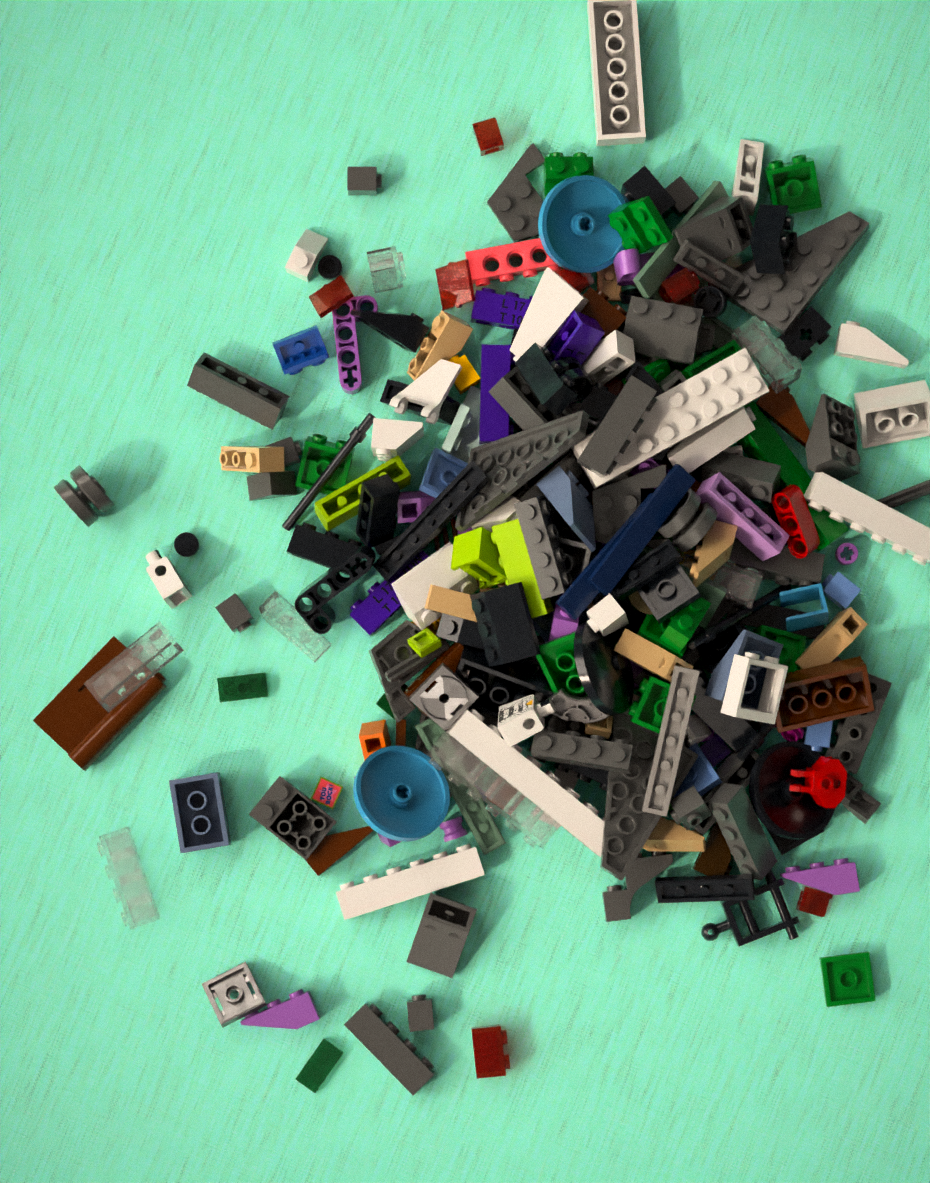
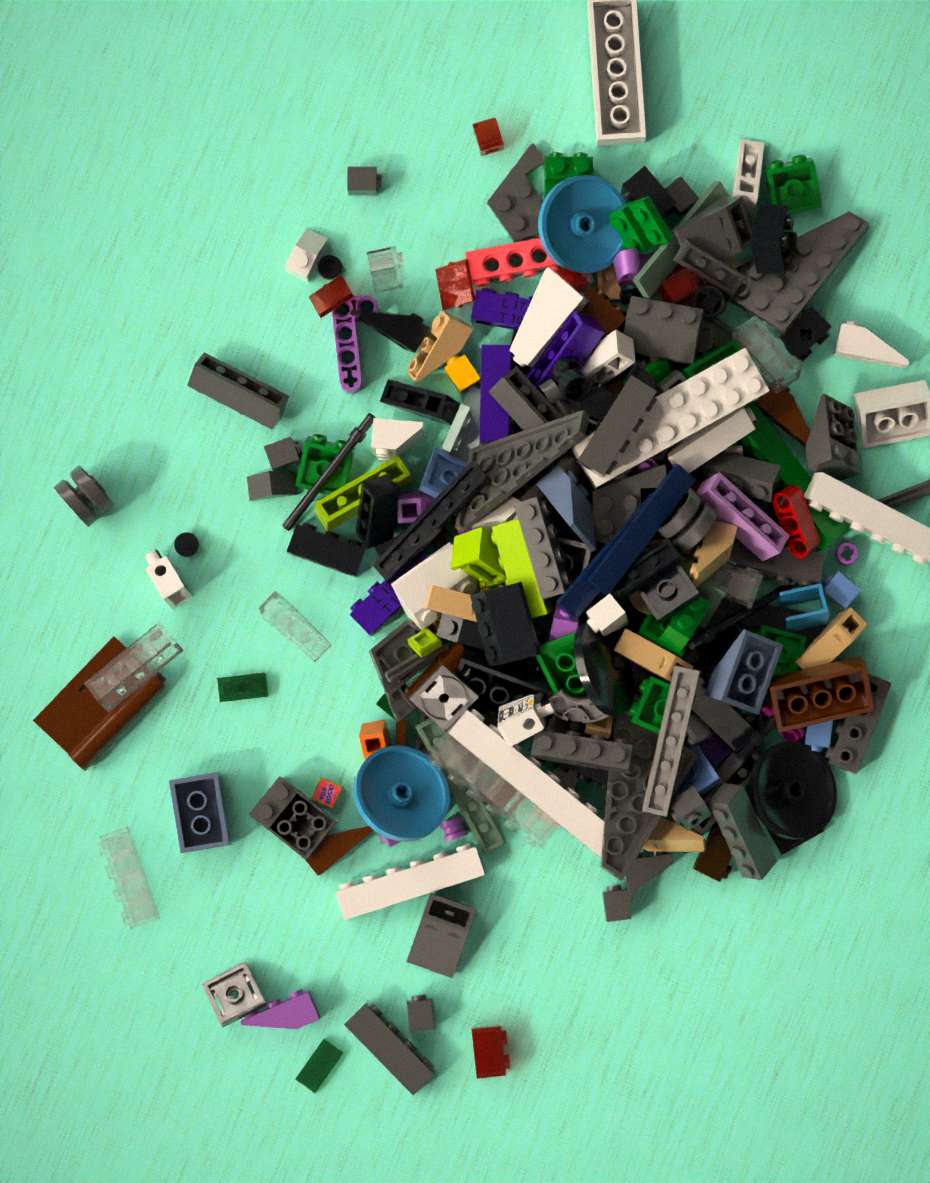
dark grey brick [215,594,254,633] -> none
tan slope [220,446,285,473] -> none
blue bracket [272,325,329,375] -> none
black beam [294,546,376,634] -> none
white flag [389,359,463,424] -> none
black brick [515,342,578,416] -> none
black tile [655,874,756,903] -> none
black piece [701,869,800,946] -> none
white window [721,652,788,724] -> none
medium lavender slope [780,858,860,895] -> none
red hinge [789,756,847,808] -> none
clear red panel [796,886,833,917] -> none
green plate [819,951,876,1007] -> none
dark grey slope [838,773,881,824] -> none

